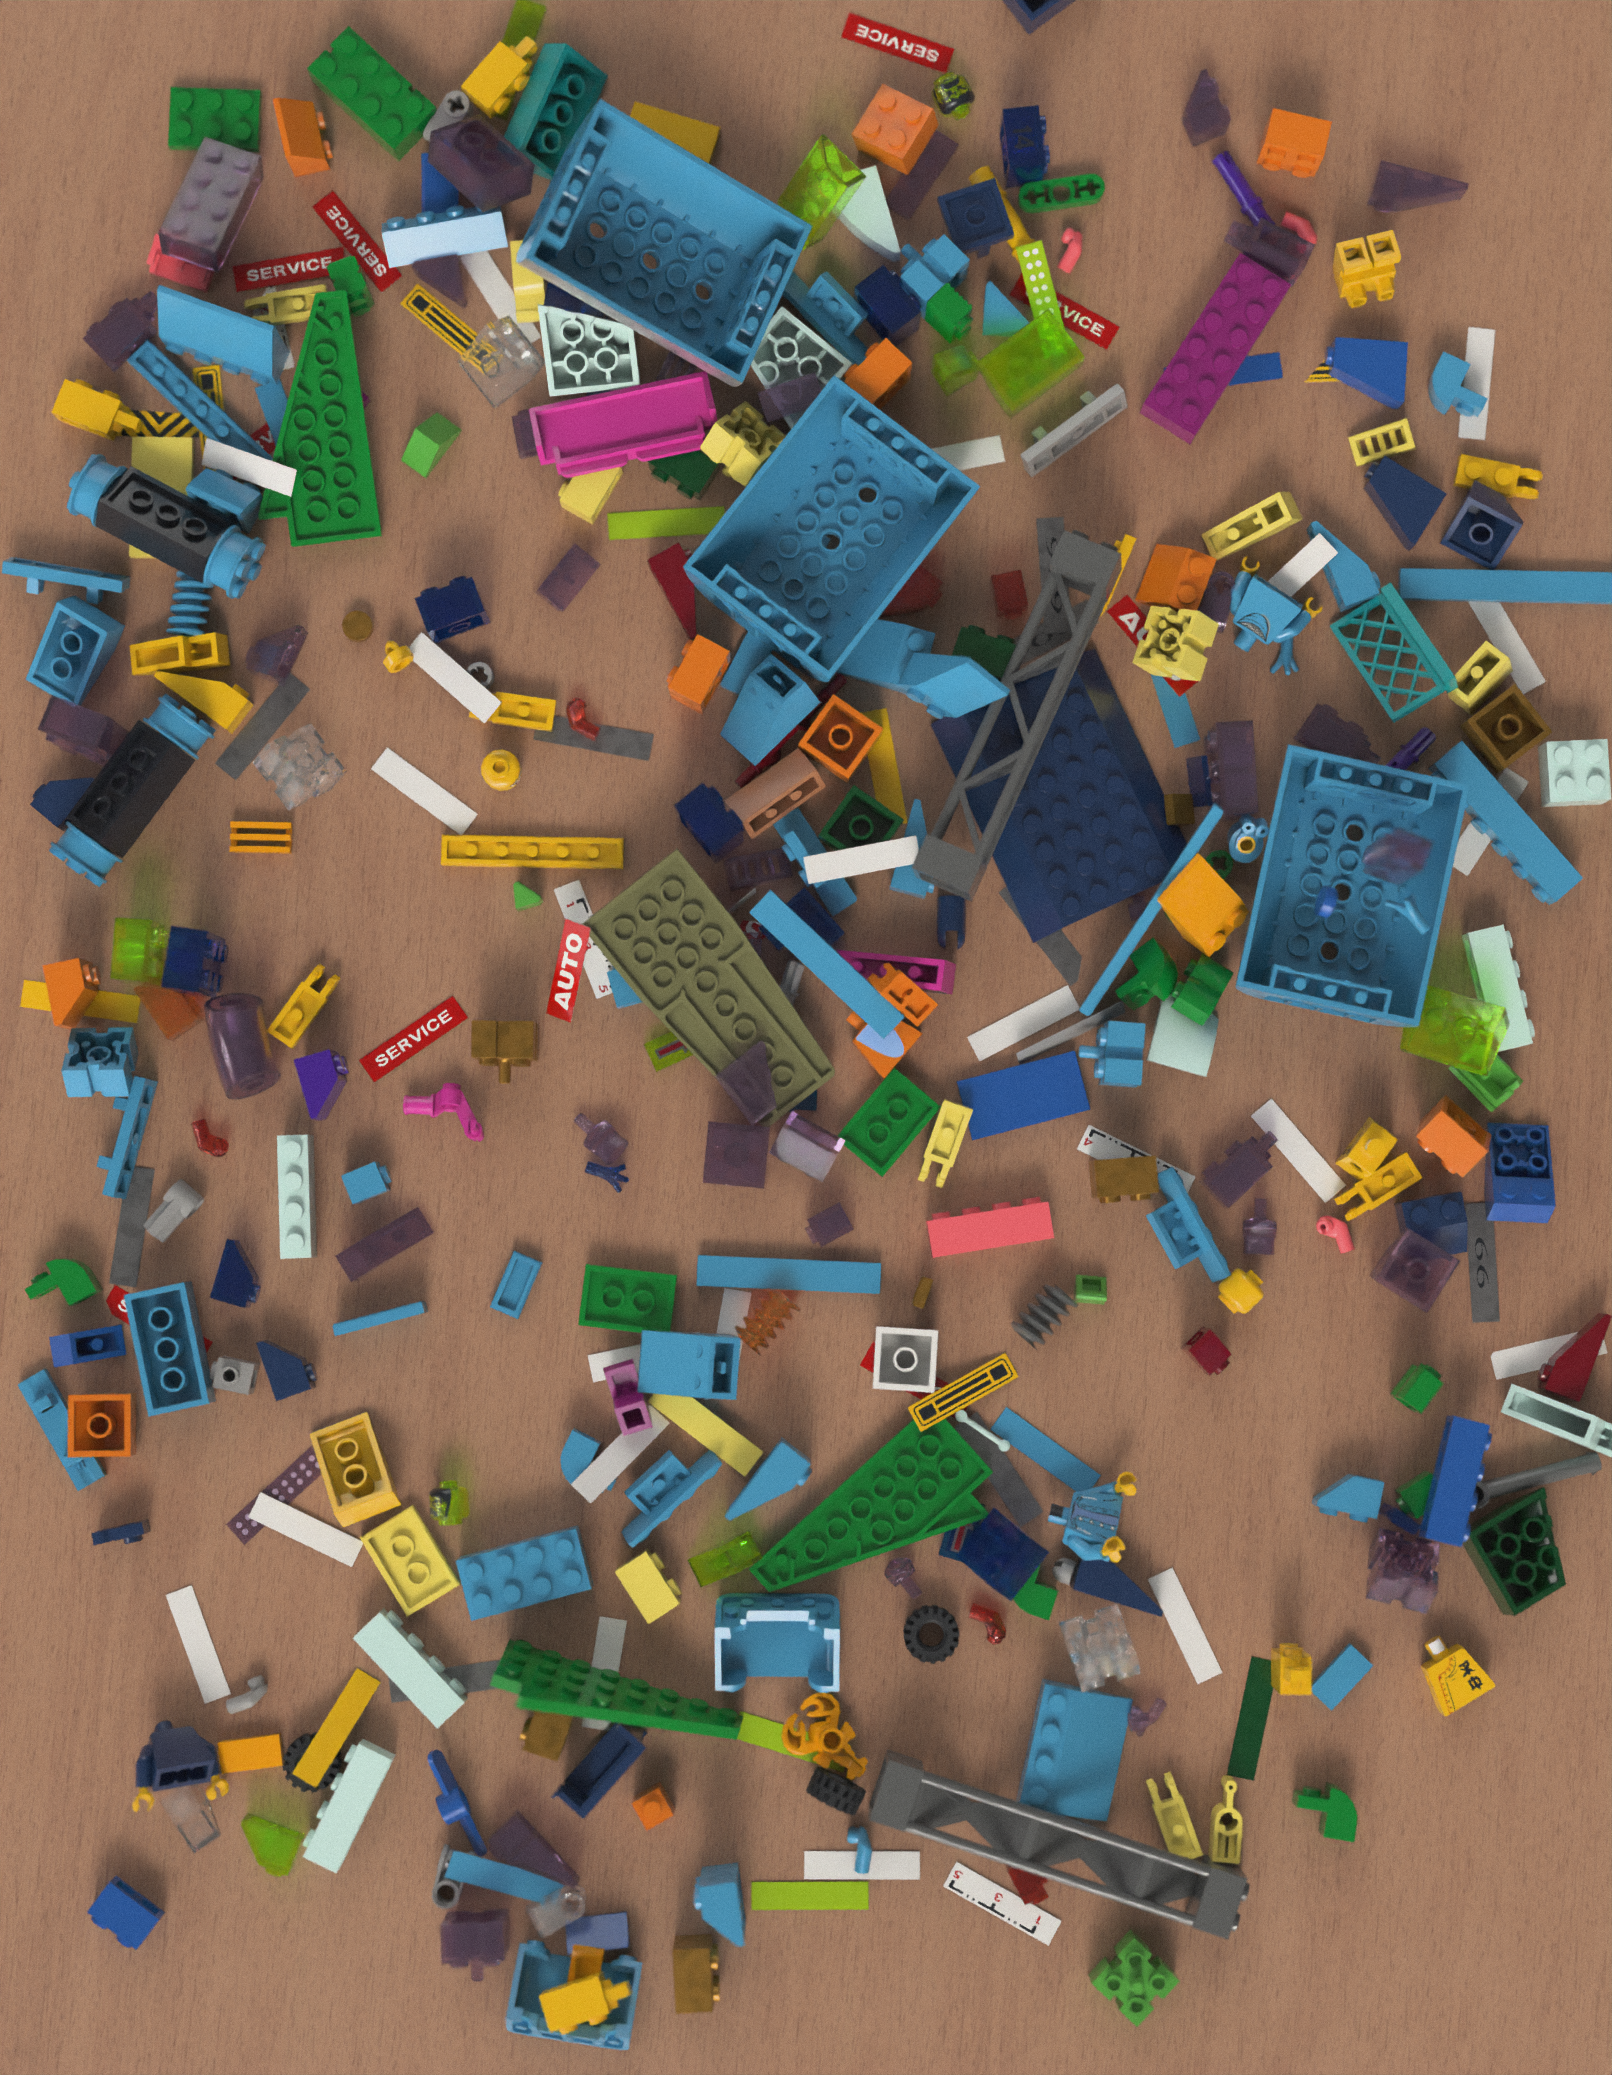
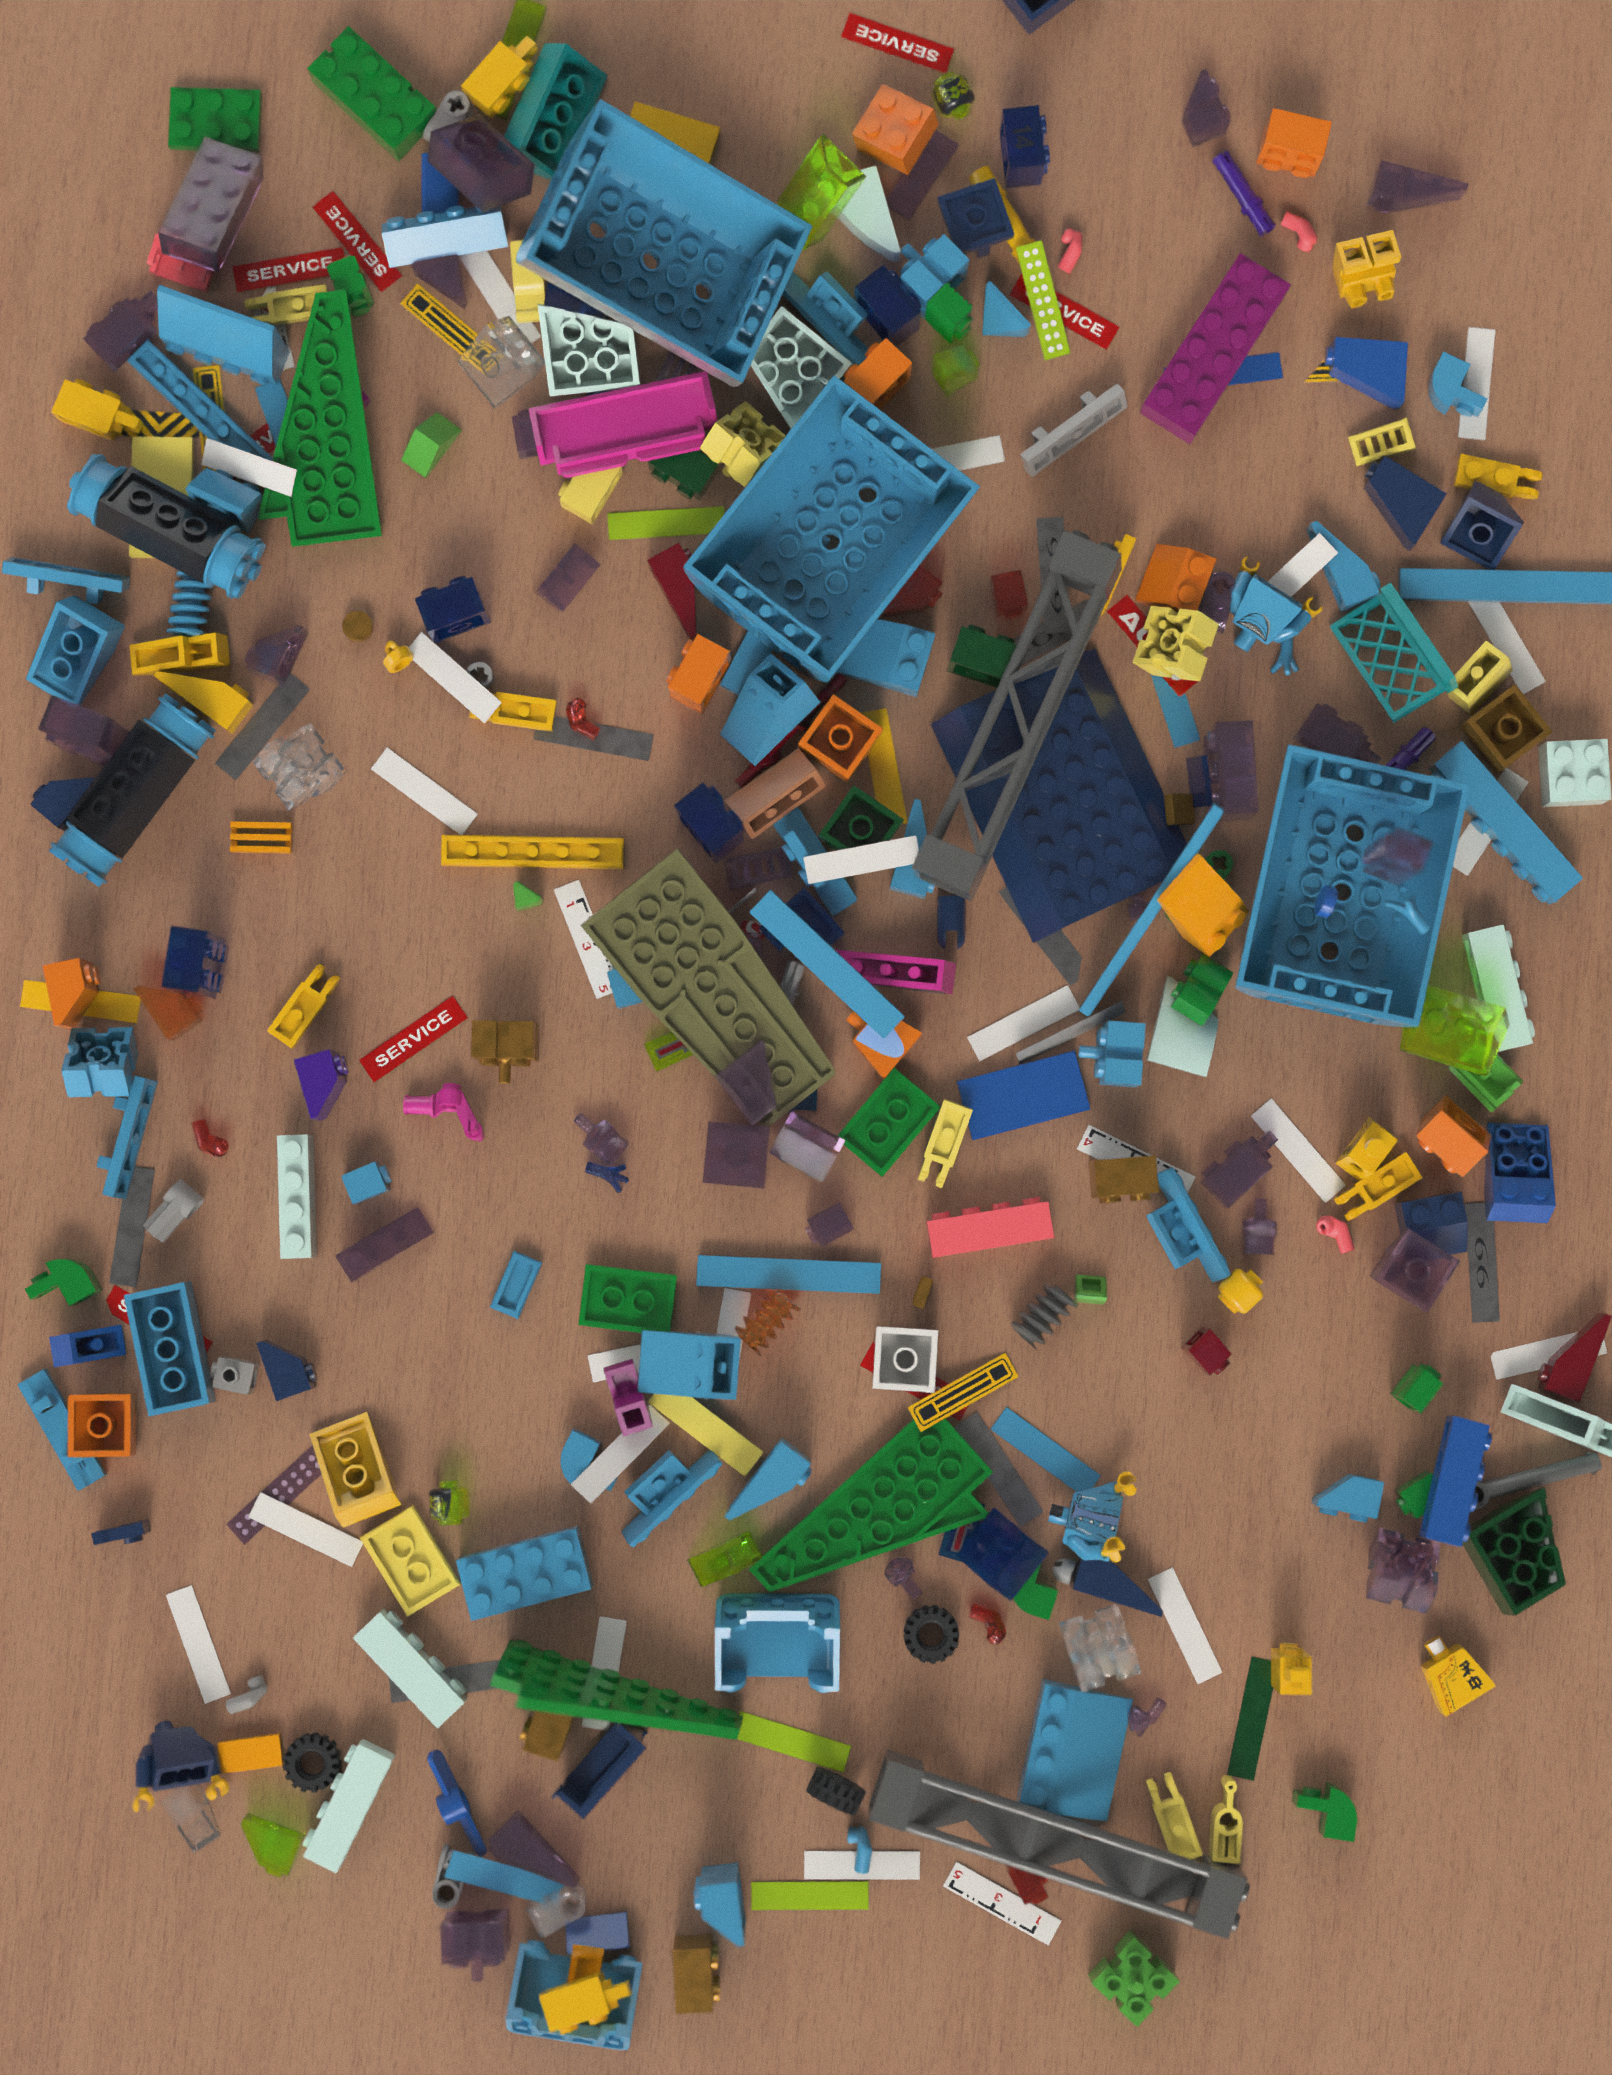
blue brick [87,1875,165,1950] -> none
clear neon green brick [110,917,169,986] -> none
brick [204,993,281,1100] -> none
clear blue slope [210,1239,261,1308] -> none
orange slope [273,97,333,177] -> none
yellow sticker [292,1668,381,1788] -> none
dark azure tile [332,1301,428,1336] -> none
yellow head [481,749,522,791] -> none
sticker [546,918,591,1023] -> none
light yellow brick [615,1548,682,1624] -> none
orange brick [631,1782,675,1831] -> none
clear purple tile [758,372,821,423] -> none
light orange animal [781,1692,868,1780] -> none
orange hinge [867,963,938,1027] -> none
dark azure slope [898,653,1010,719] -> none
light aqua hinge [955,1410,1010,1452] -> none
clear neon green slope [975,309,1085,419] -> none
green beam [1018,174,1105,214] -> none
green brick [1115,937,1178,1011] -> none
light yellow slope [1201,492,1303,561] -> none
clear purple hinge [1224,218,1315,287] -> none
dark azure piece [1227,814,1269,863] -> none
dark azure tile [1312,1643,1373,1711] -> none
clear blue tile [1379,1502,1421,1535] -> none

